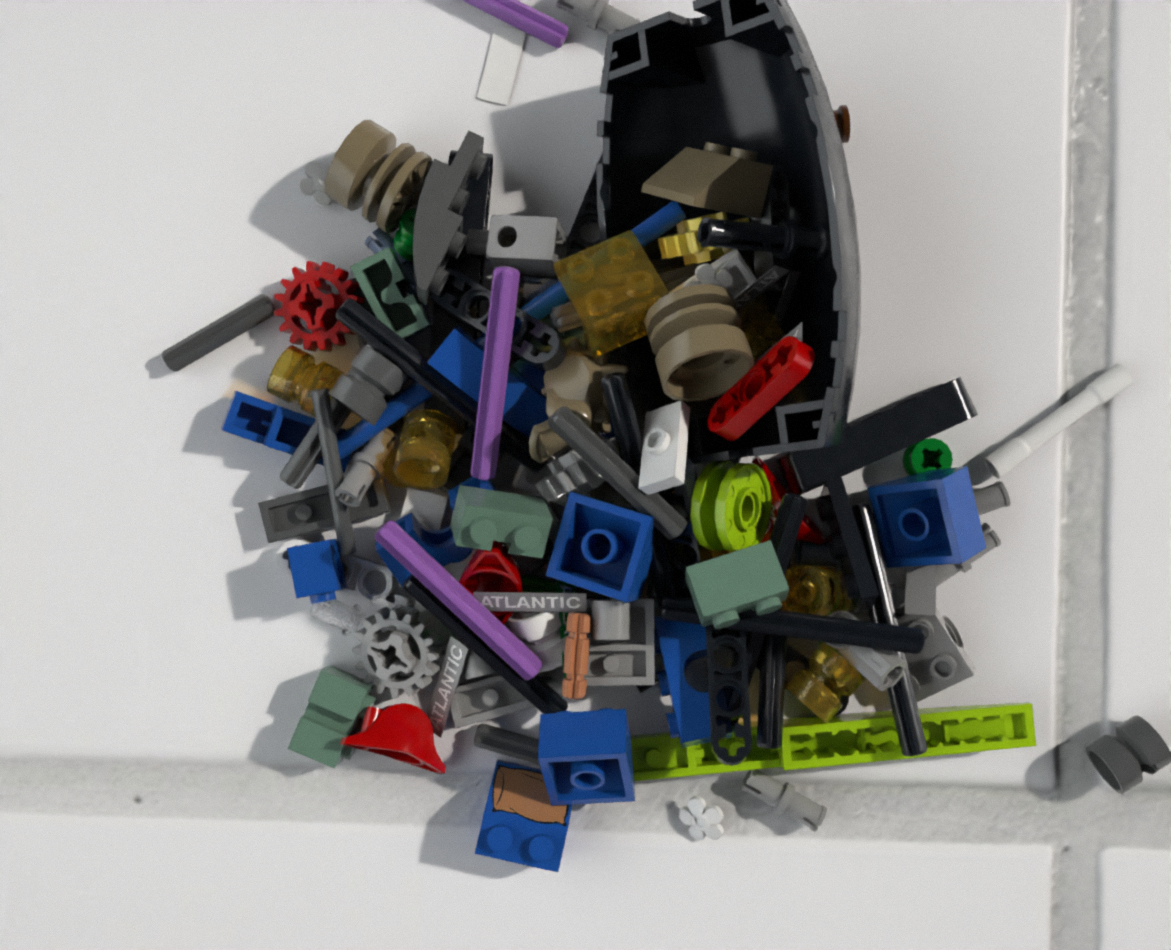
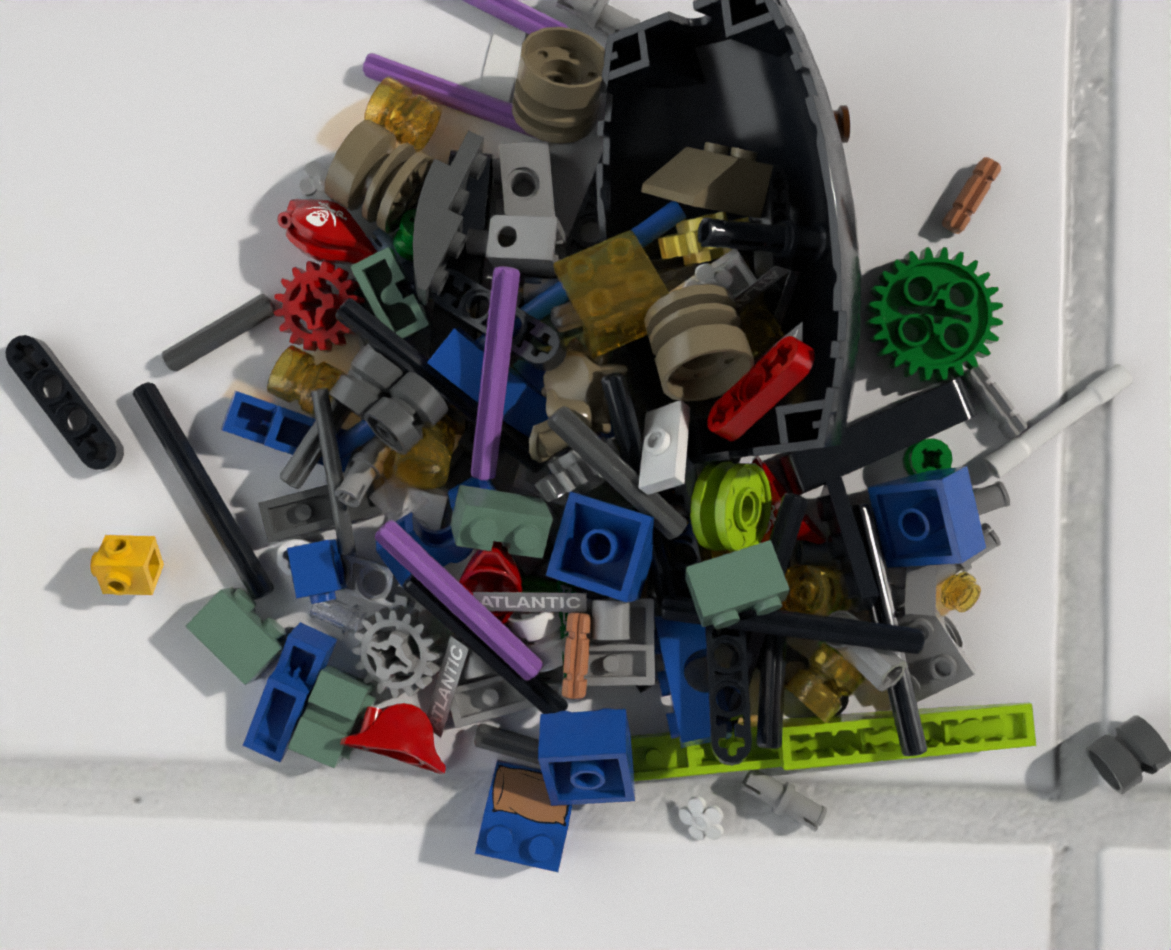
none -> black beam [5,335,124,471]
none -> yellow brick [90,535,164,595]
none -> black axle [132,382,274,600]
none -> sand green brick [185,587,286,685]
none -> blue slope [243,622,338,762]
none -> red hat [277,199,377,264]
none -> medium lavender axle [363,53,540,140]
none -> clear yellow wheel [364,76,442,152]
none -> dark grey wheel [364,372,448,455]
none -> clear tile [369,469,429,521]
none -> light grey brick [492,140,555,217]
none -> dark tan wheel [511,27,605,144]
none -> green gear [865,247,1003,382]
none -> clear yellow plate [941,572,981,613]
none -> nougat axle [942,157,1001,234]
none -> light grey axle [962,364,1027,439]

